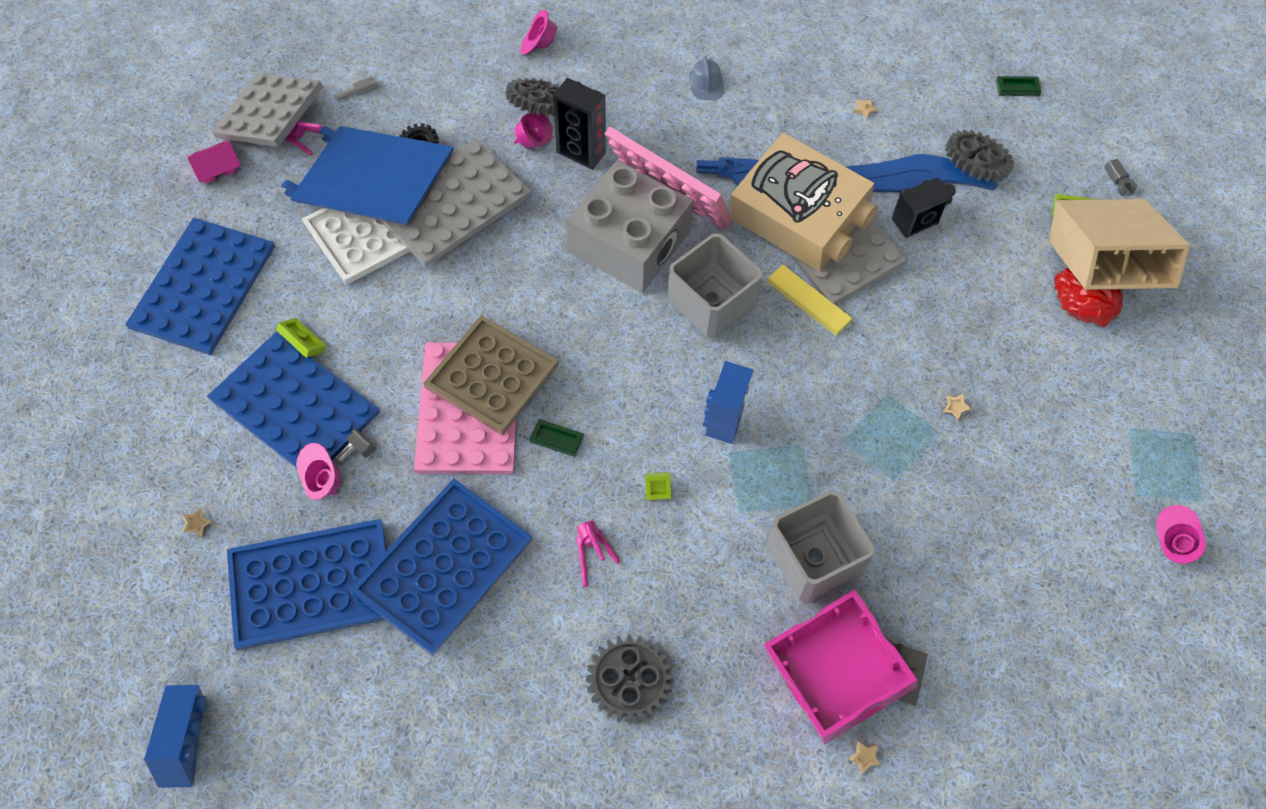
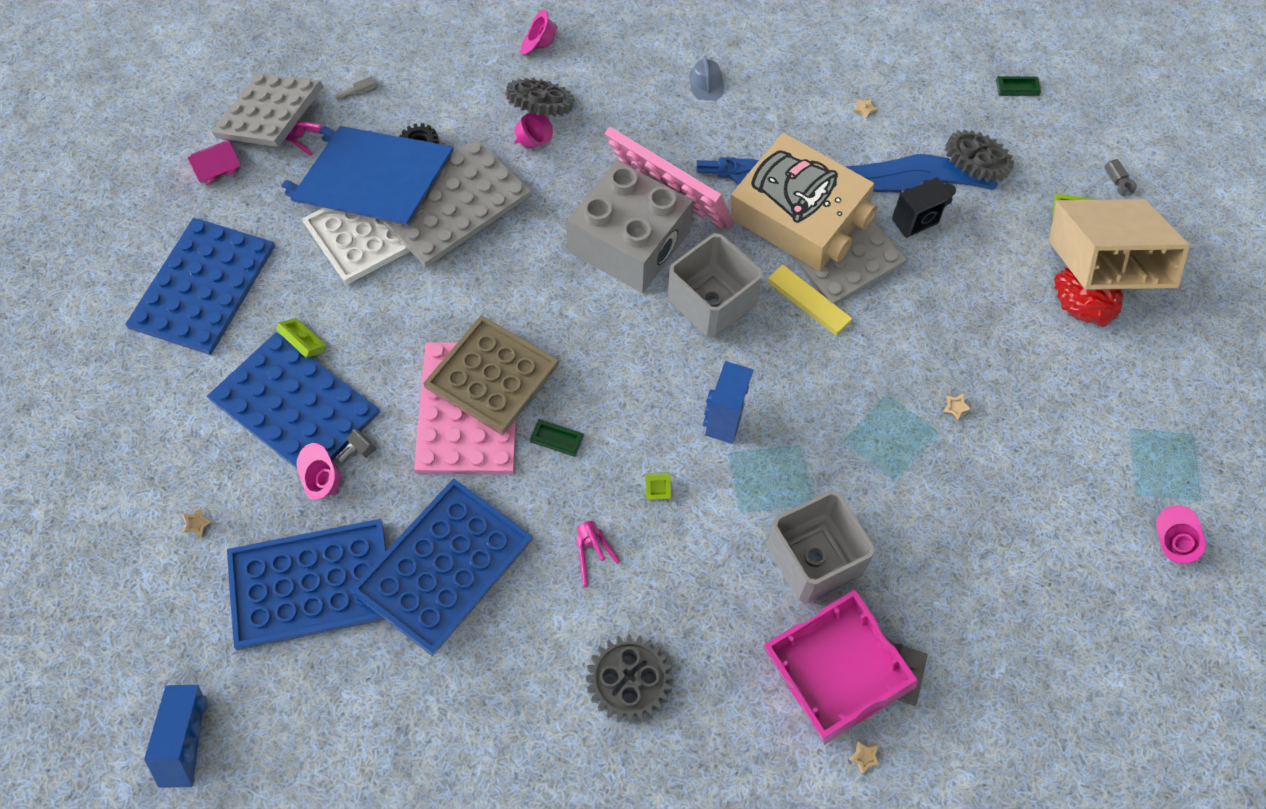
black brick [553,77,606,170] -> none

